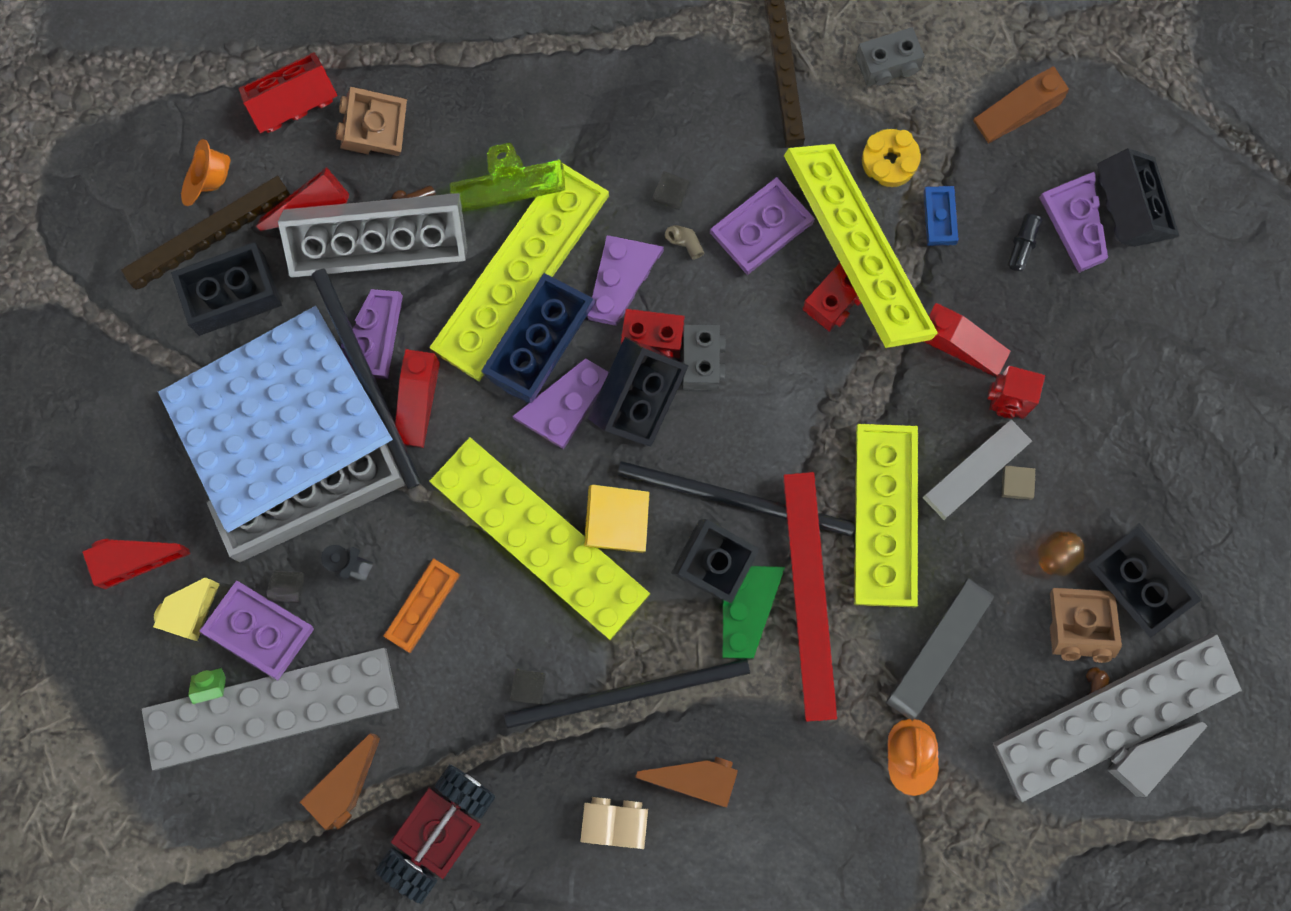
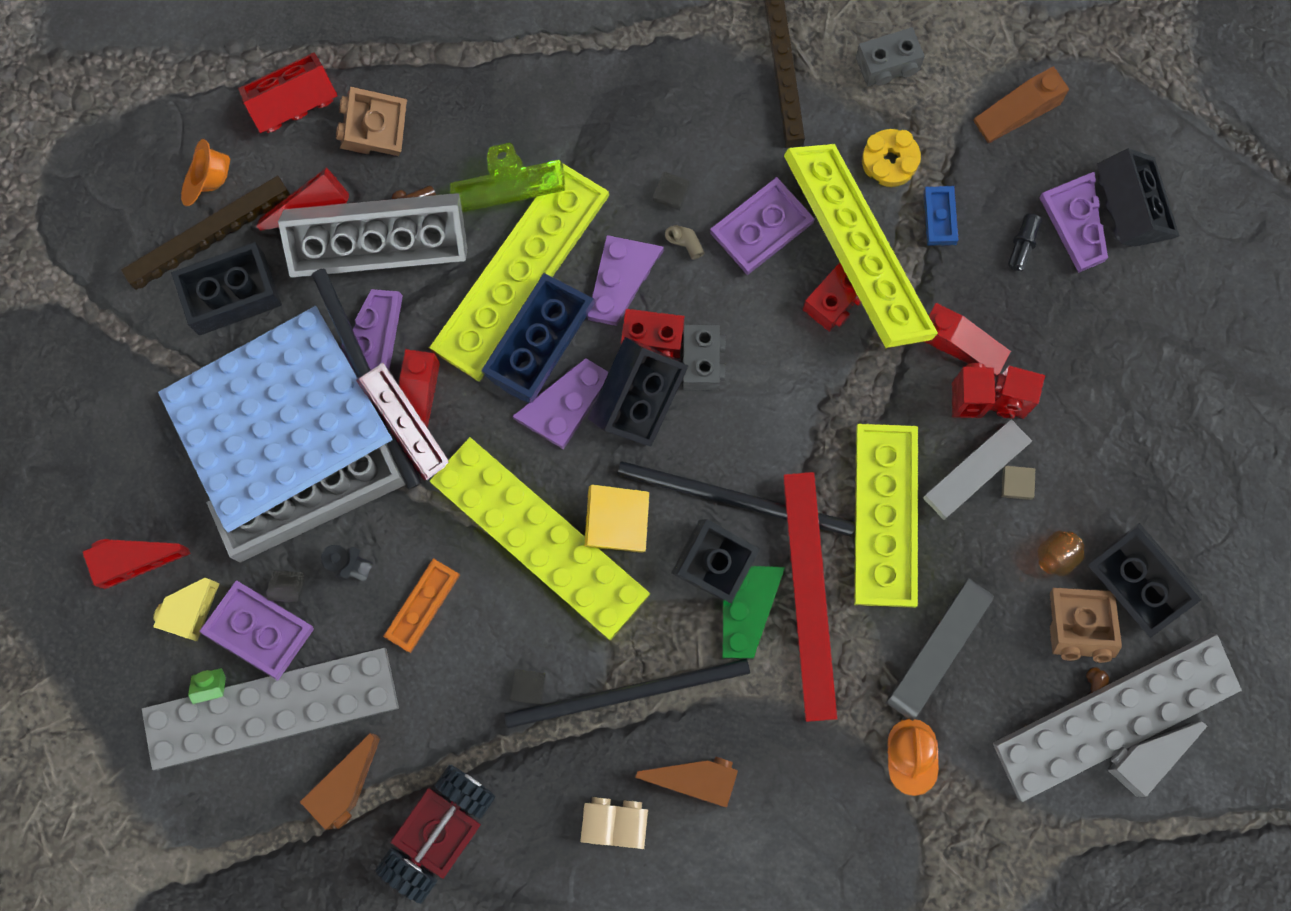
none -> tile [356,363,449,481]
none -> red brick [952,363,995,418]

